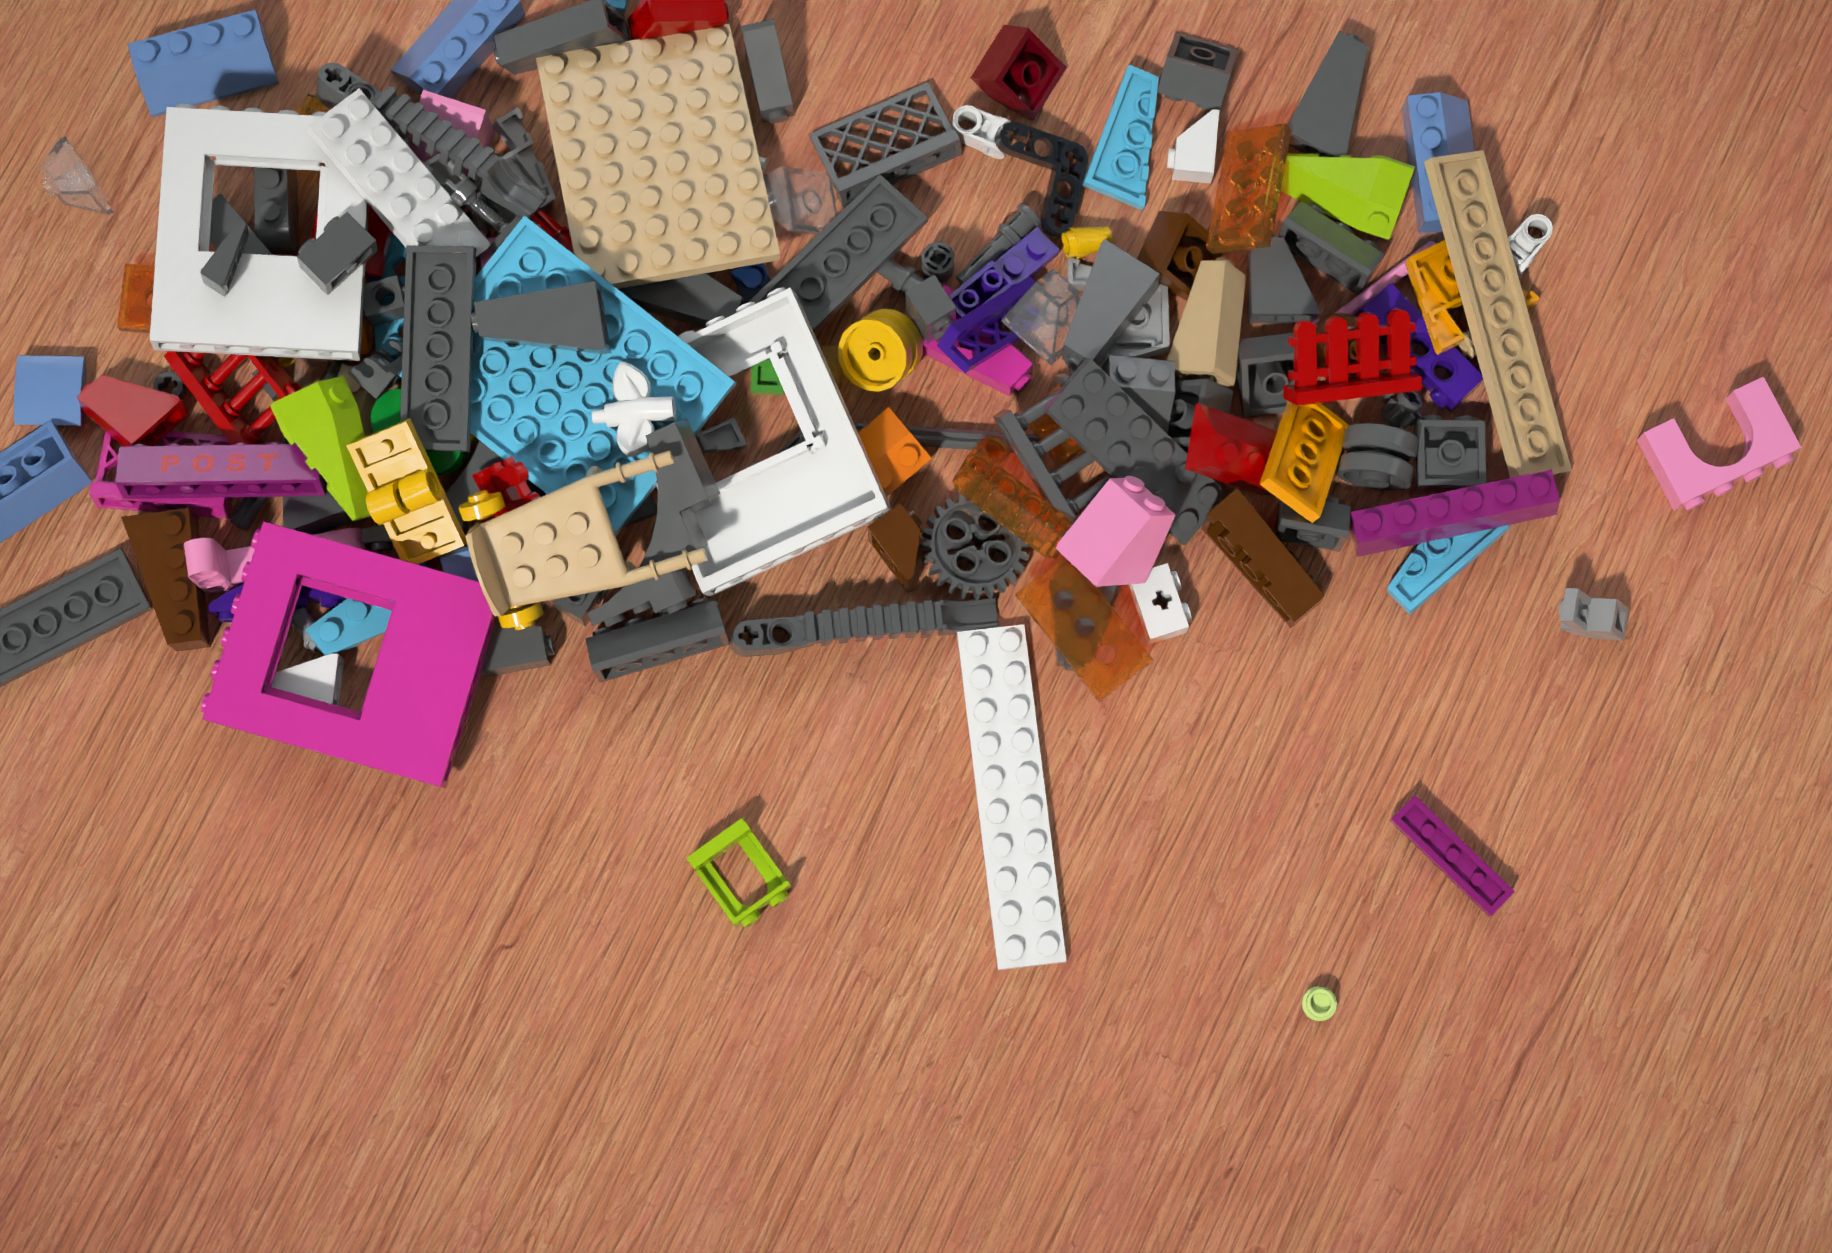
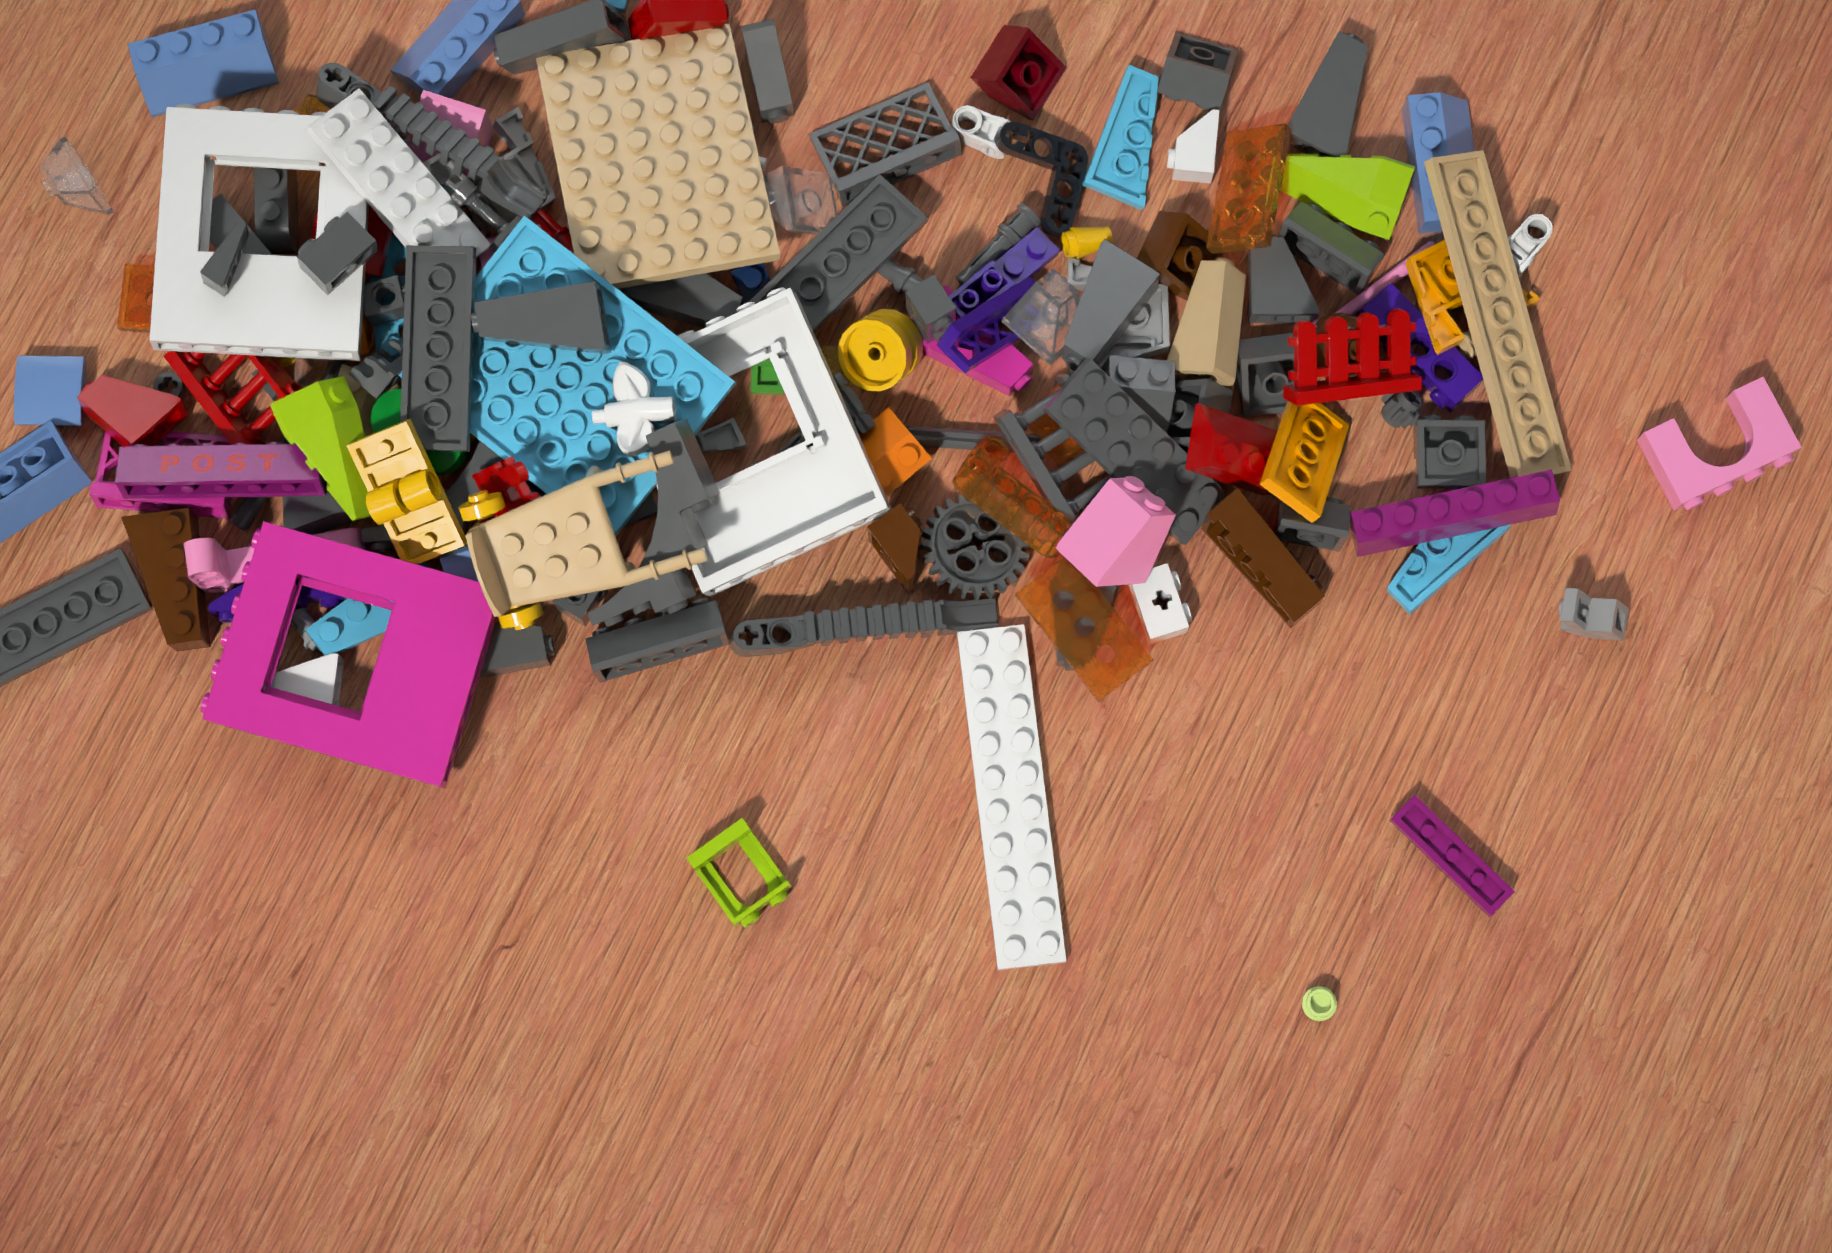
dark grey wheel [922,242,954,283] -> none
dark grey wheel [1337,423,1419,491] -> none
none -> dark grey axle [833,372,875,434]

